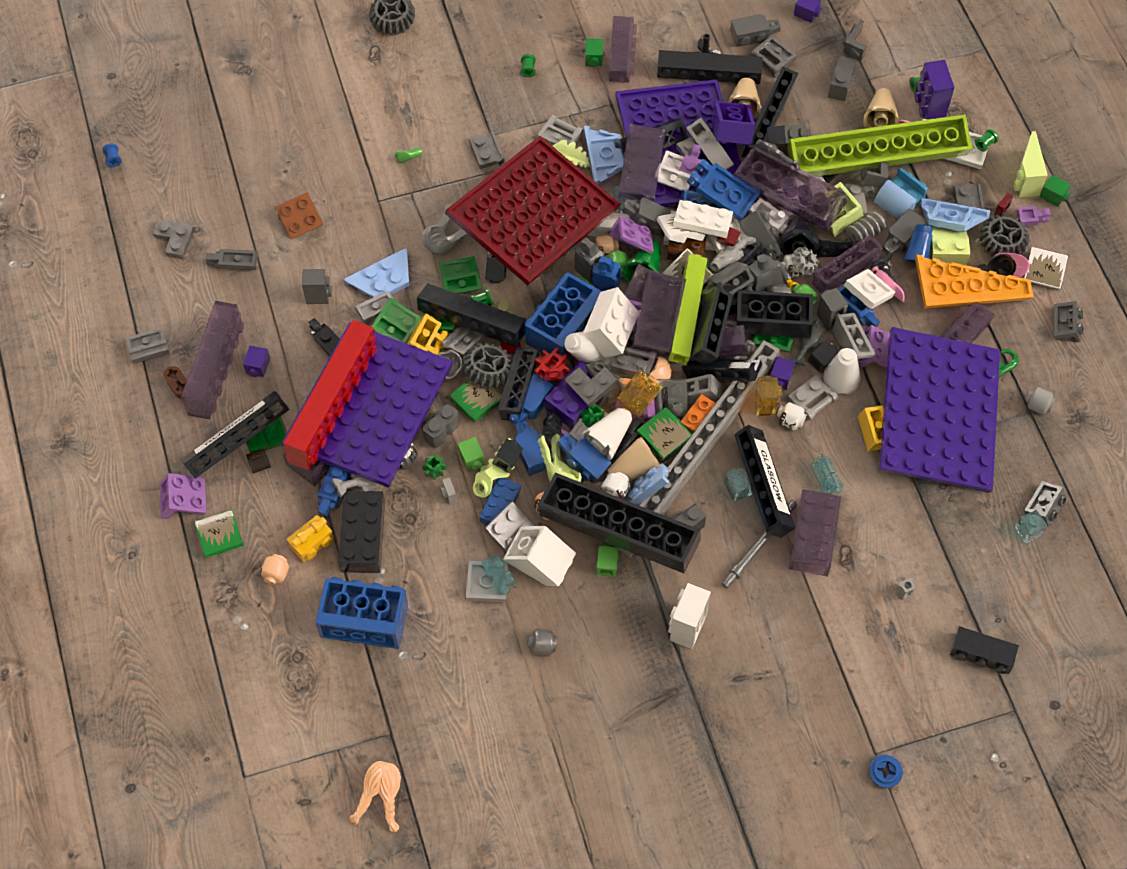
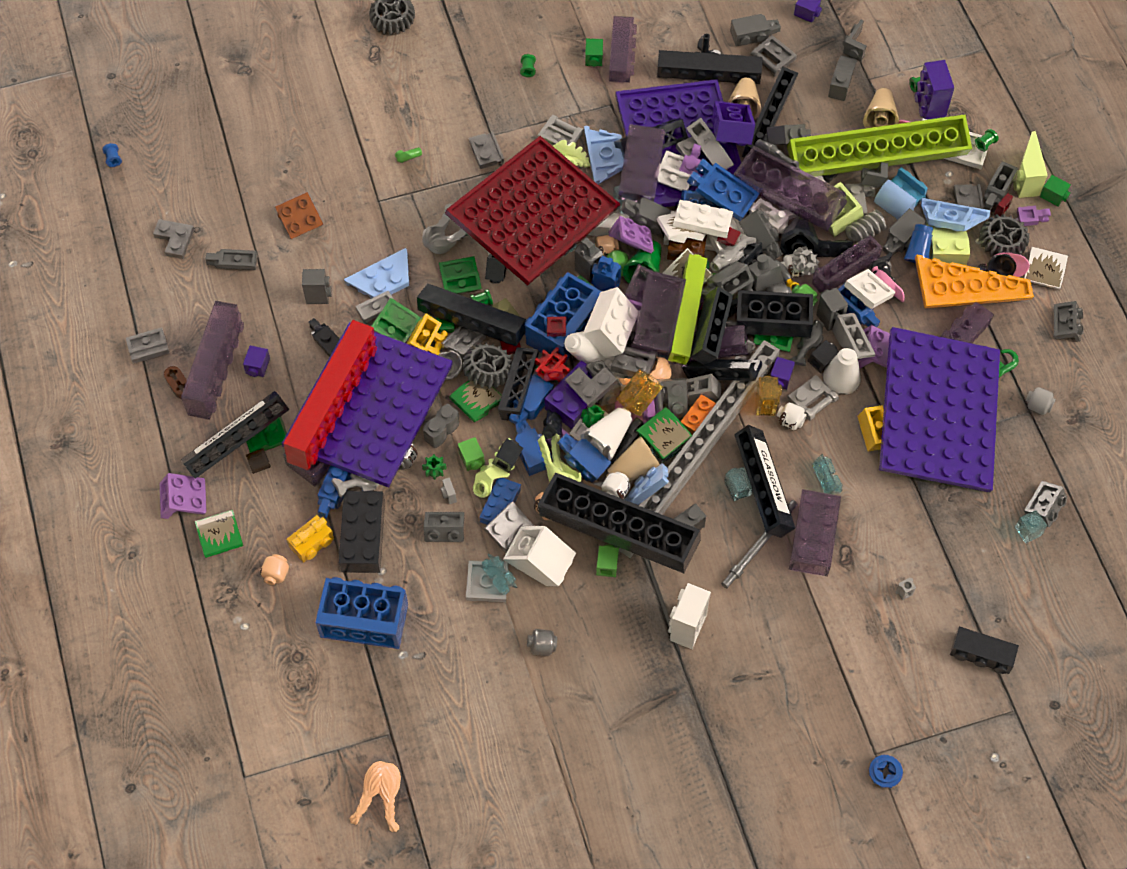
none -> dark grey bracket [424,512,465,542]
none -> dark red tile [547,317,566,336]
none -> dark grey hinge [983,161,1018,211]

